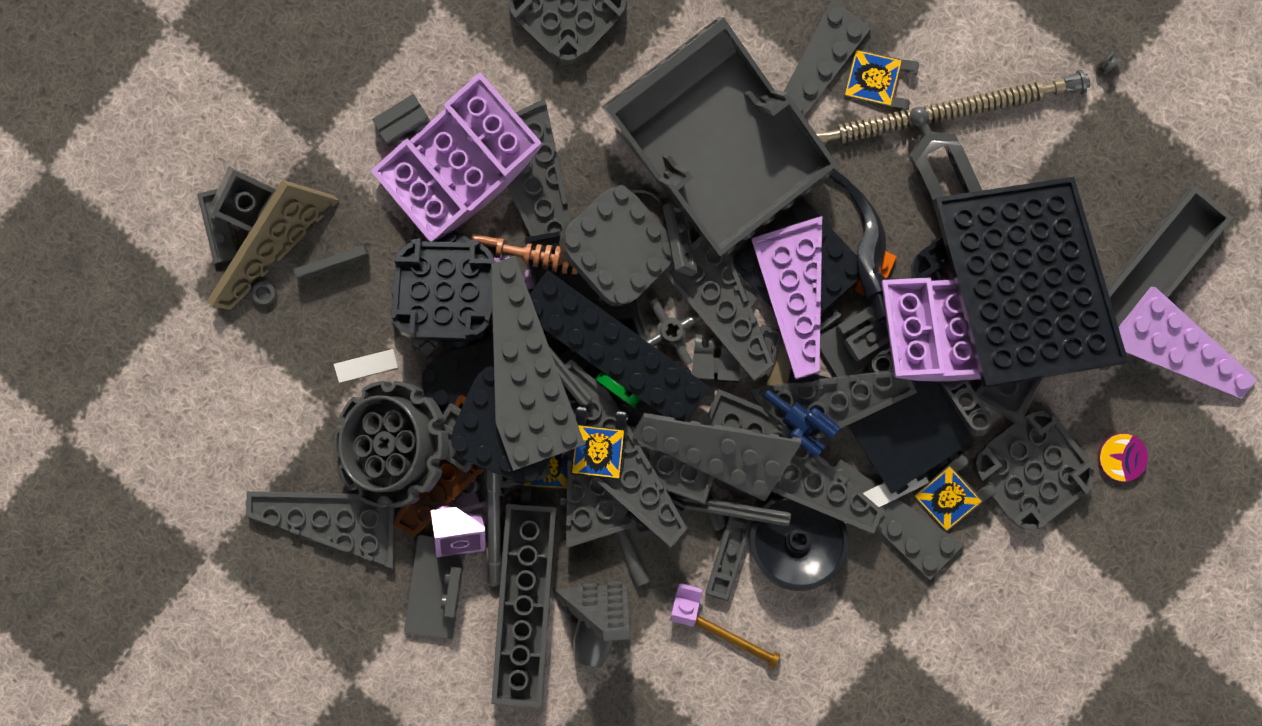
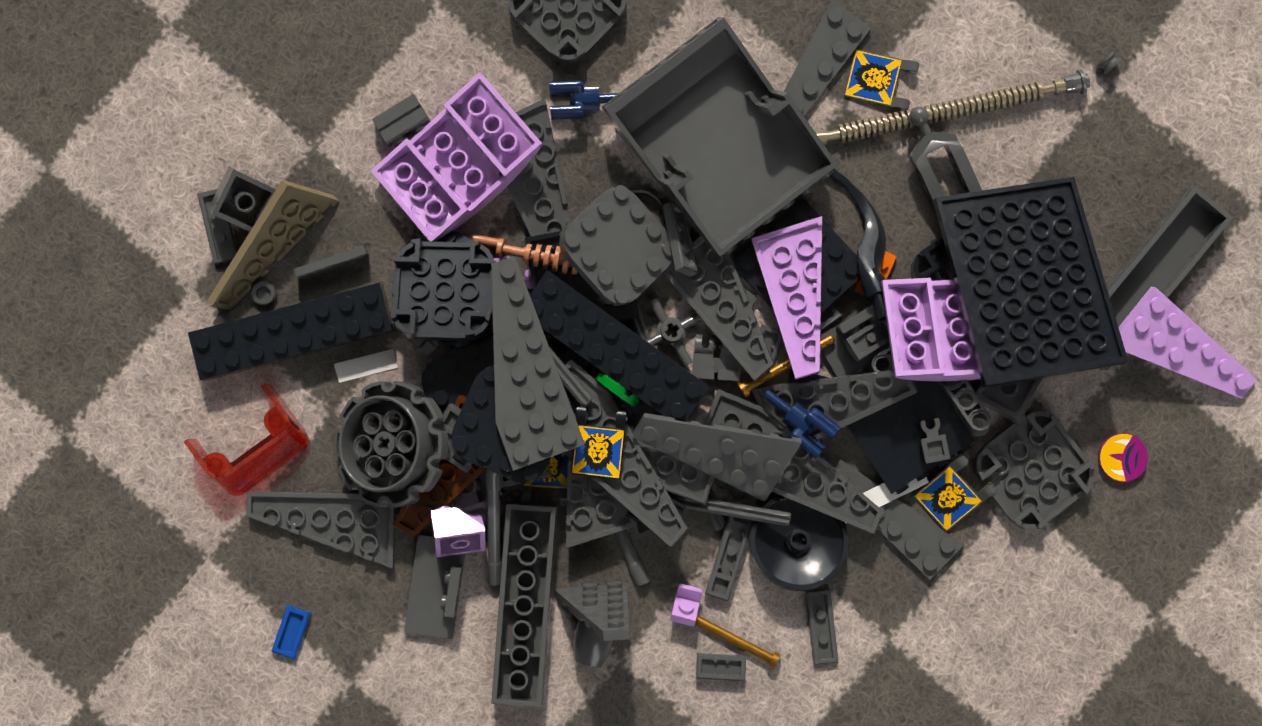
none -> clear red windscreen [184,383,310,496]
none -> black brick [188,282,395,381]
none -> blue tile [271,604,311,660]
none -> dark blue plant [549,80,619,120]
none -> dark grey plate [696,653,746,681]
none -> pearl gold bar [737,334,836,398]
none -> dark grey tile [805,588,839,665]
none -> dark grey plate [919,418,950,464]

